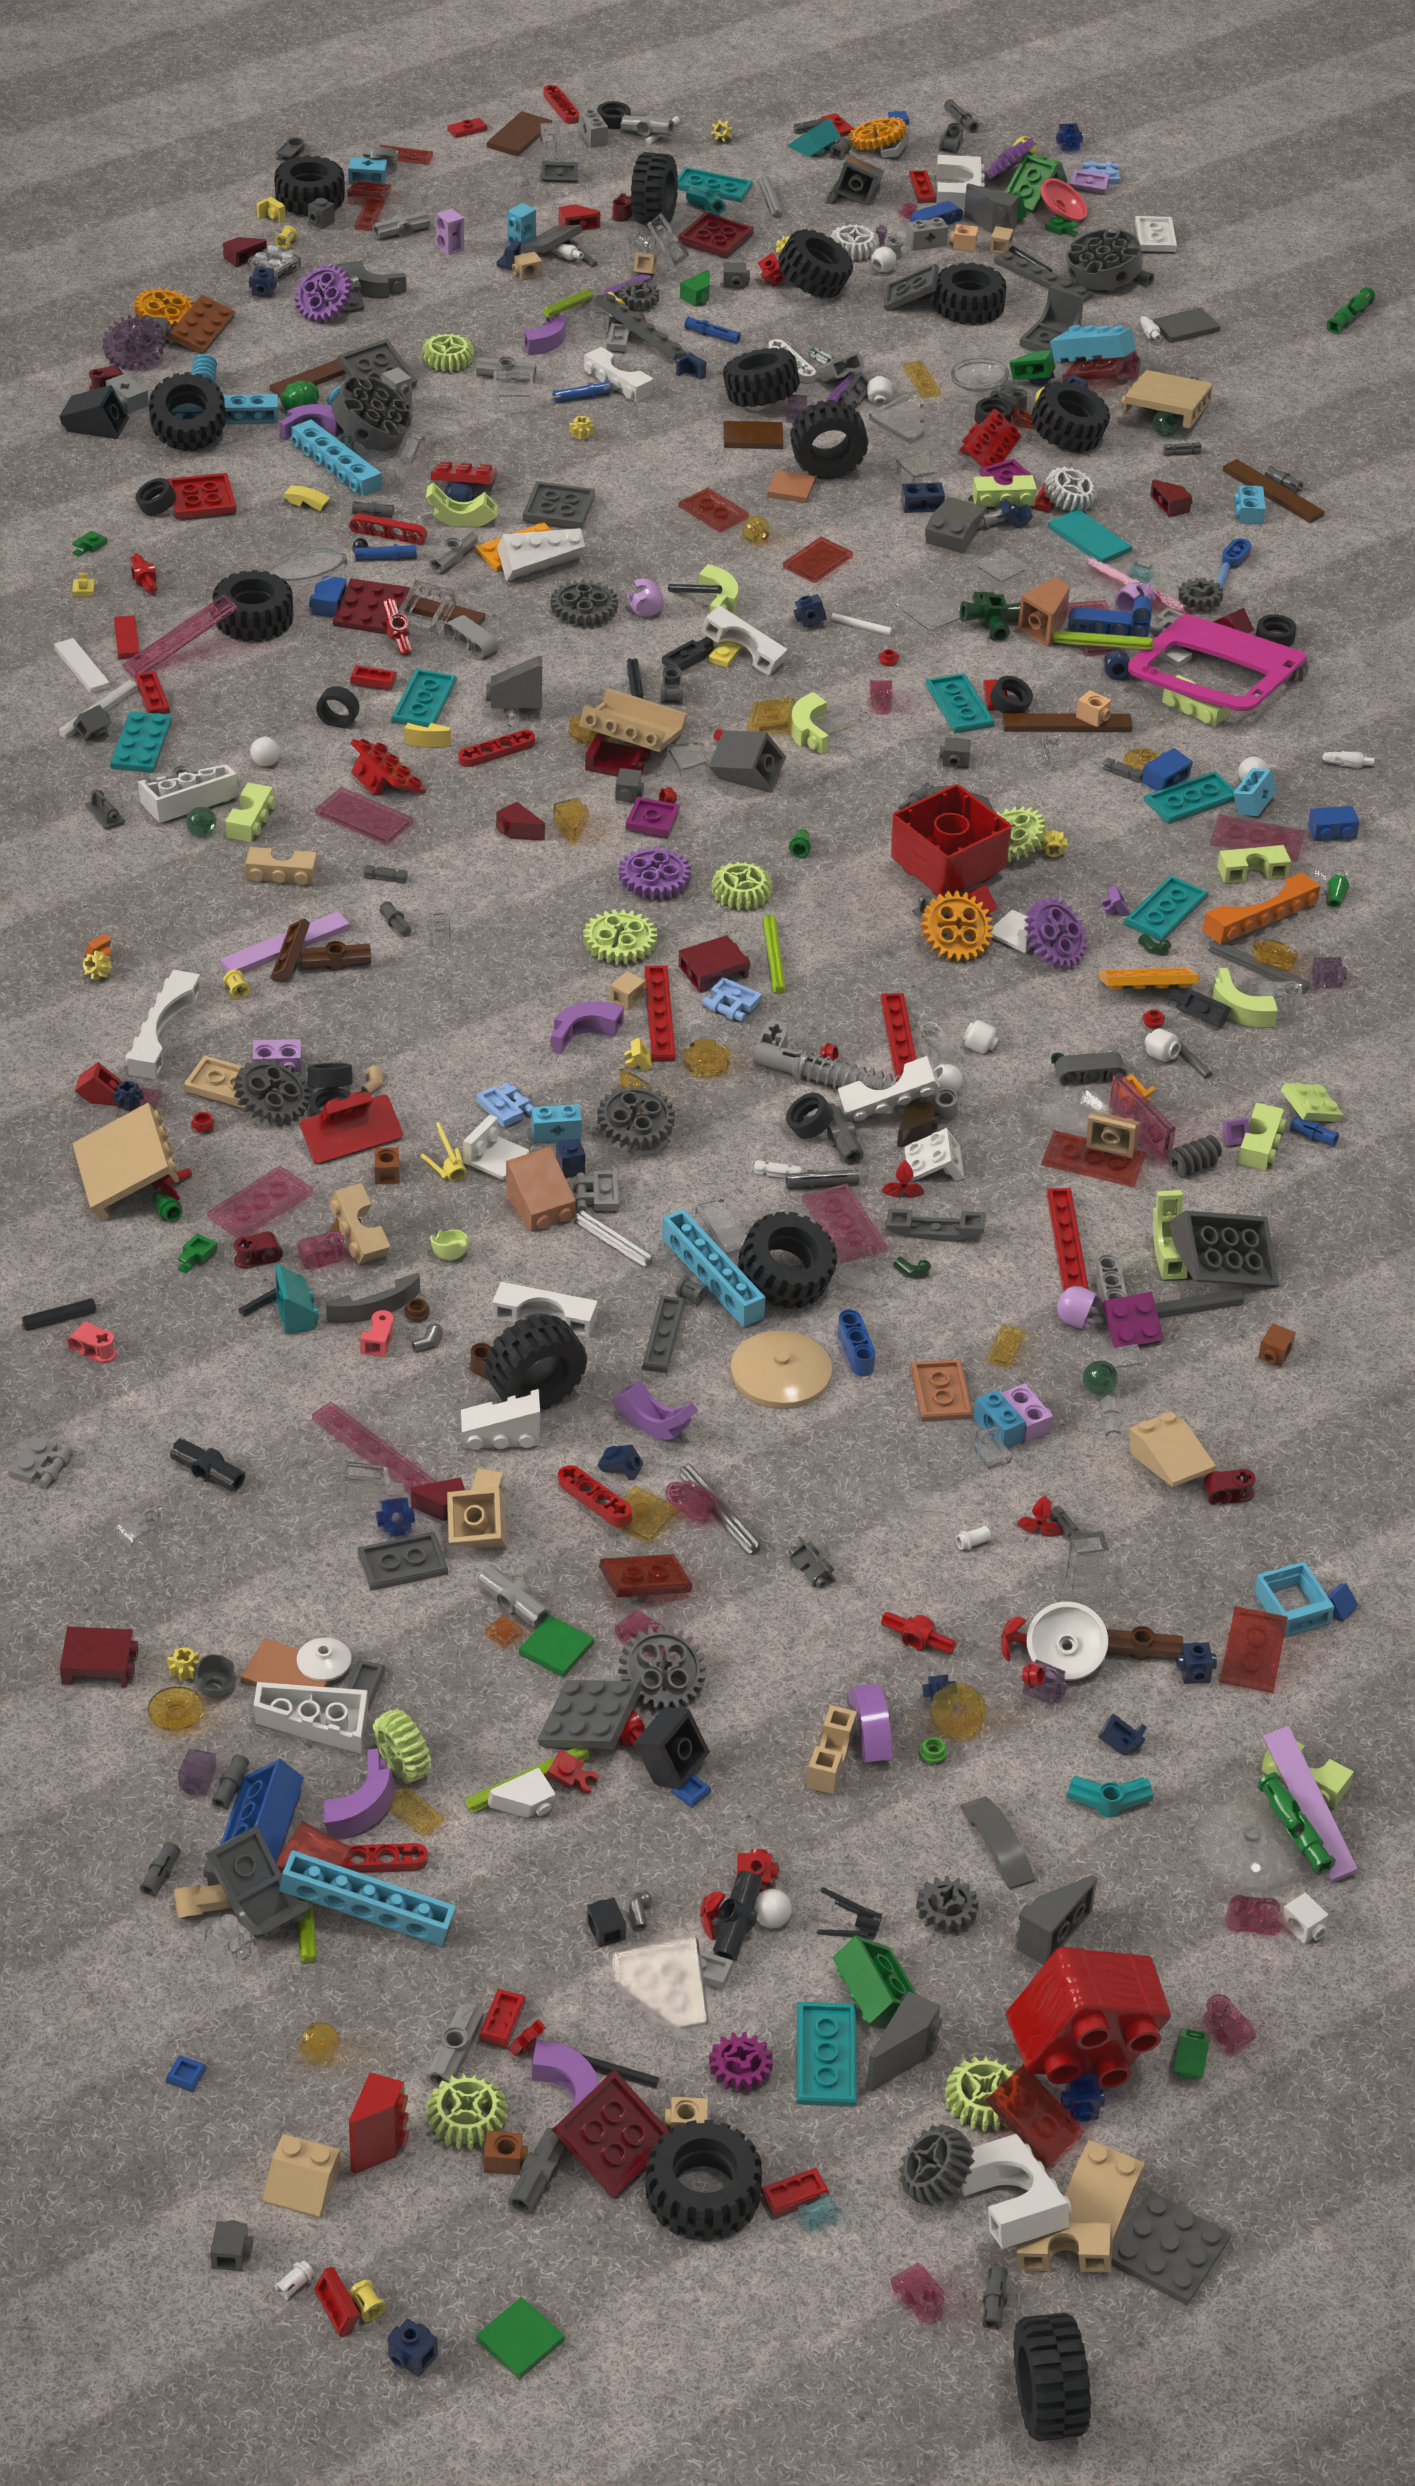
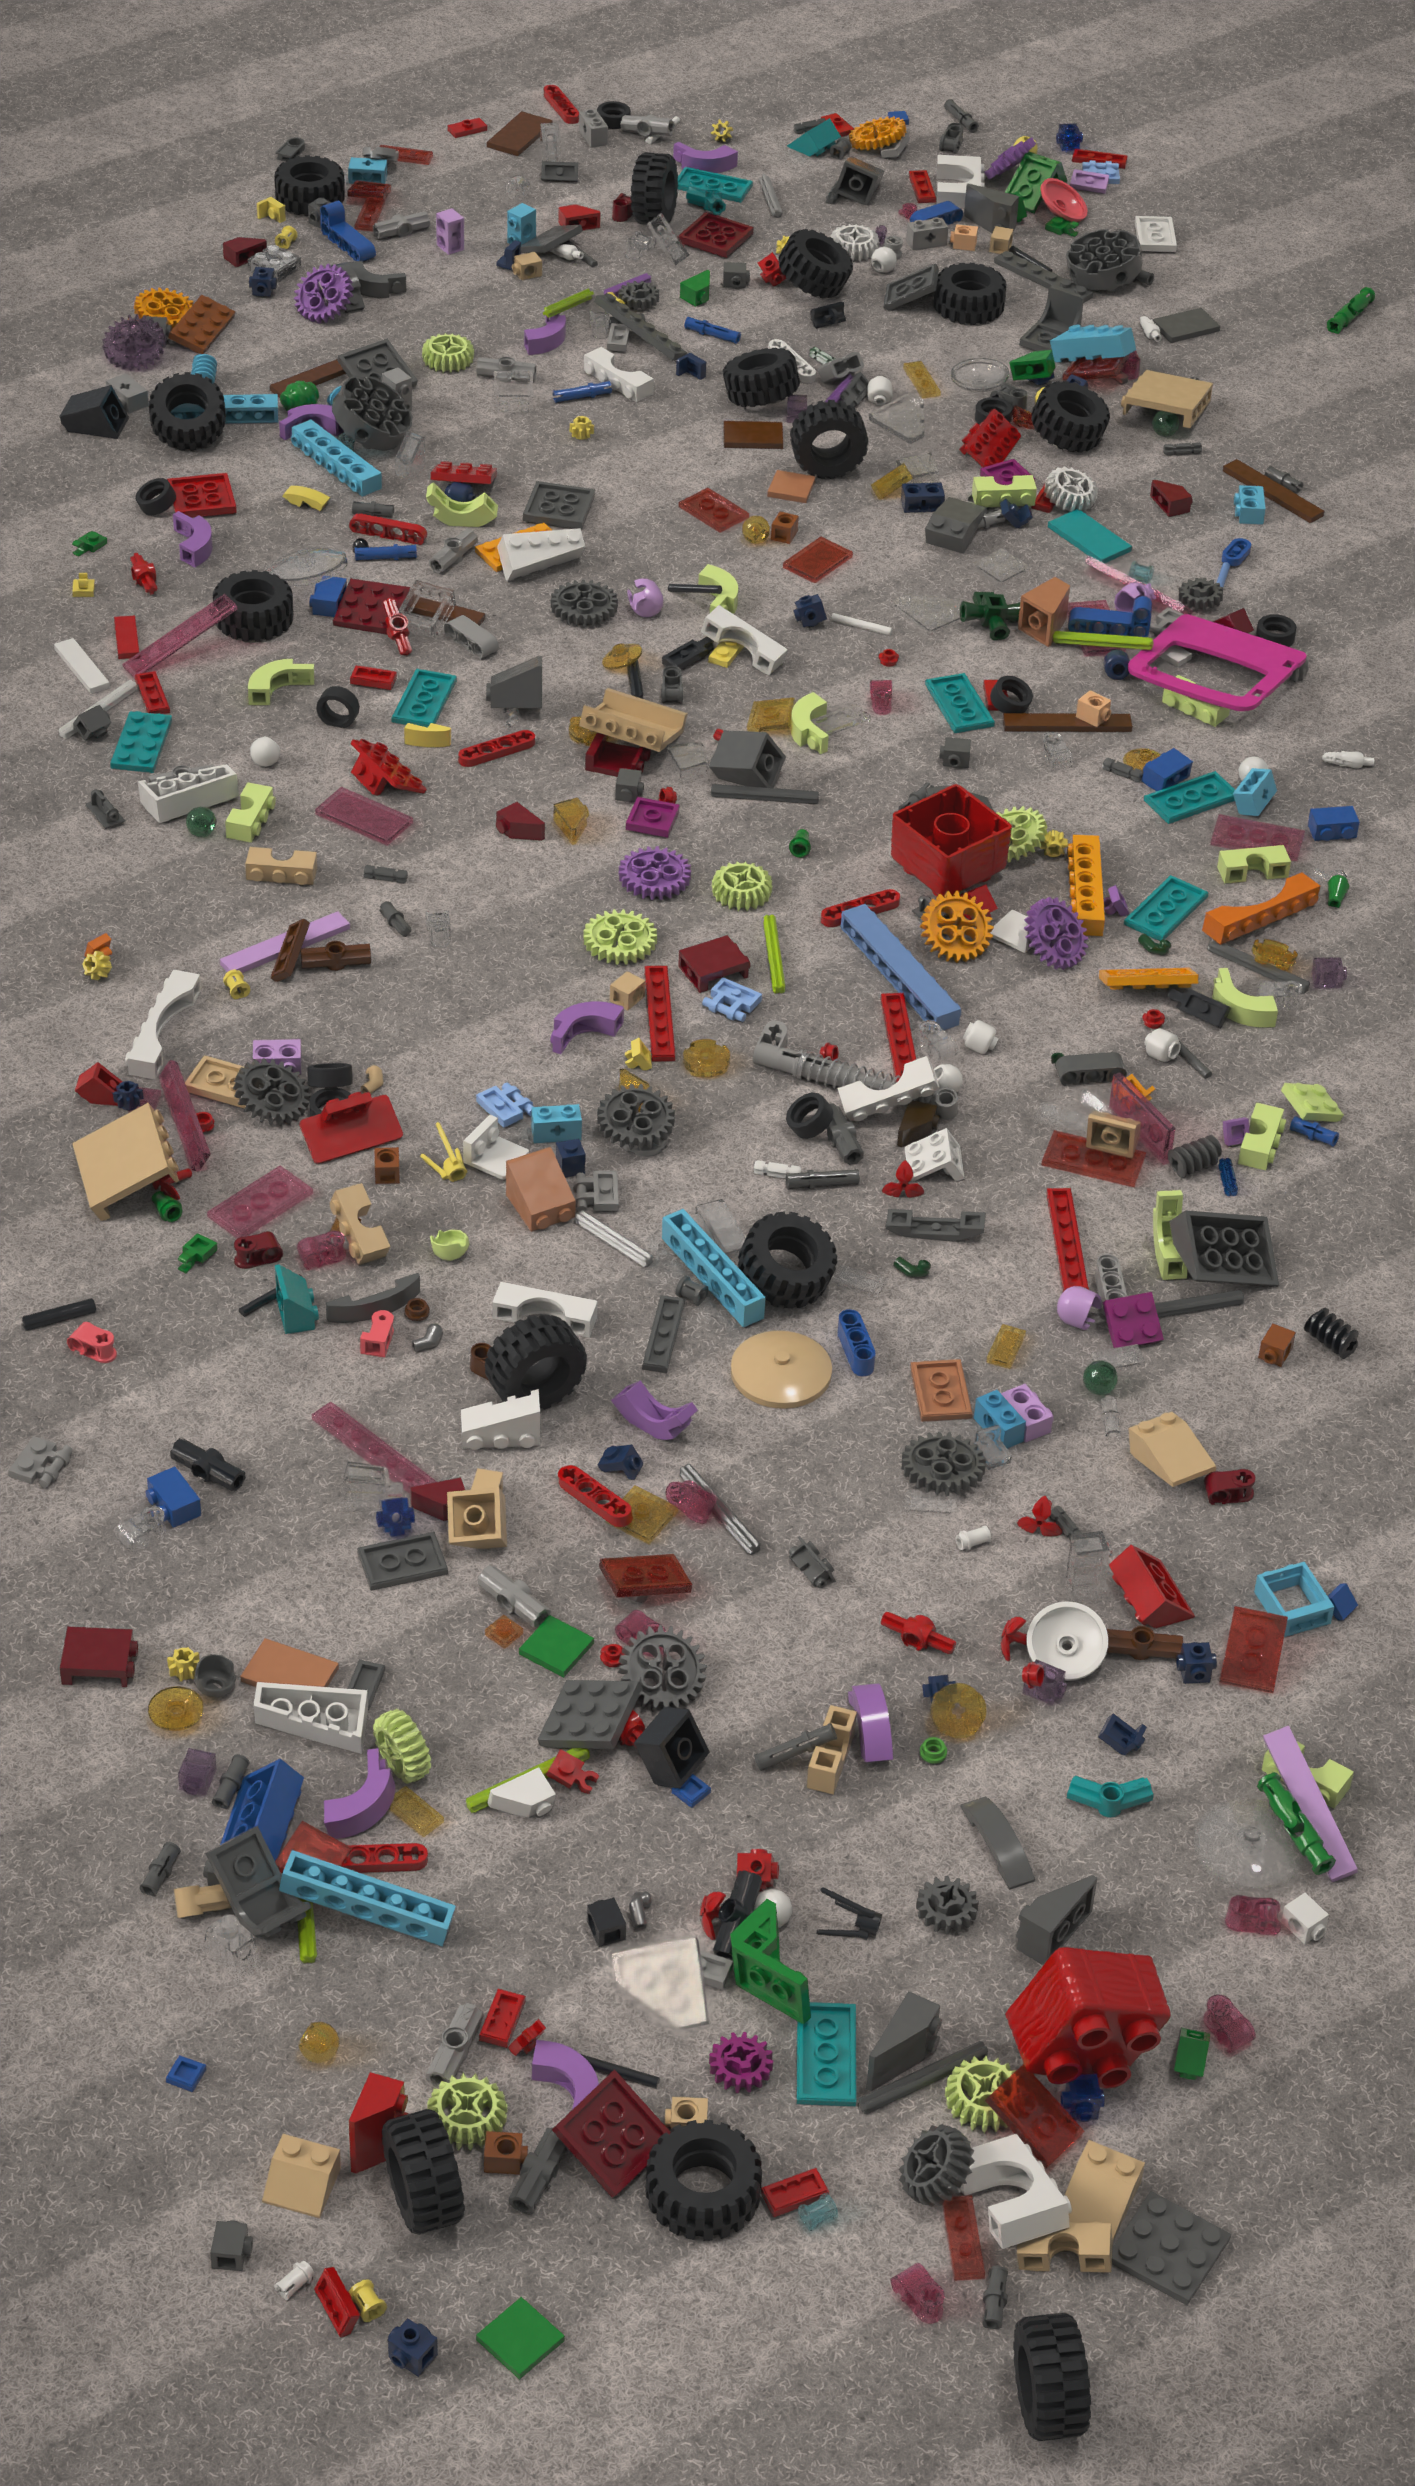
dark red piece [89,365,124,390] -> none
white dish [297,1638,351,1681] -> none
tan brick [633,252,658,274] -> none
clear pink tile [803,1184,887,1263] -> none
green slope [832,1935,917,2029] -> none
none -> blue brick [146,1466,201,1528]
none -> clear pink tile [159,1060,211,1171]
none -> medium lavender arch [173,511,212,567]
none -> yellowish green arch [248,659,315,705]
none -> blue beam [320,200,376,262]
none -> black tyre [382,2109,465,2235]
none -> red plate [600,1644,625,1667]
none -> clear yellow dish [602,643,642,669]
none -> medium lavender arch [673,142,738,173]
none -> dark grey axle [711,784,819,804]
none -> green bracket [730,1899,811,2025]
none -> dark grey pin [754,1723,837,1771]
none -> dark orange brick [771,511,799,544]
none -> black hips [810,302,846,329]
none -> red beam [821,889,900,927]
none -> medium blue brick [841,904,961,1033]
none -> dark grey axle [858,2041,988,2114]
none -> clear yellow tile [871,463,913,500]
none -> dark grey gear [901,1432,986,1496]
none -> clear red tile [942,2195,985,2281]
none -> light orange brick [1067,835,1105,936]
none -> red tile [1072,149,1128,169]
none -> red slope [1109,1544,1195,1628]
none -> clear blue axle [1218,1158,1238,1196]
none -> black piece [1304,1307,1359,1359]

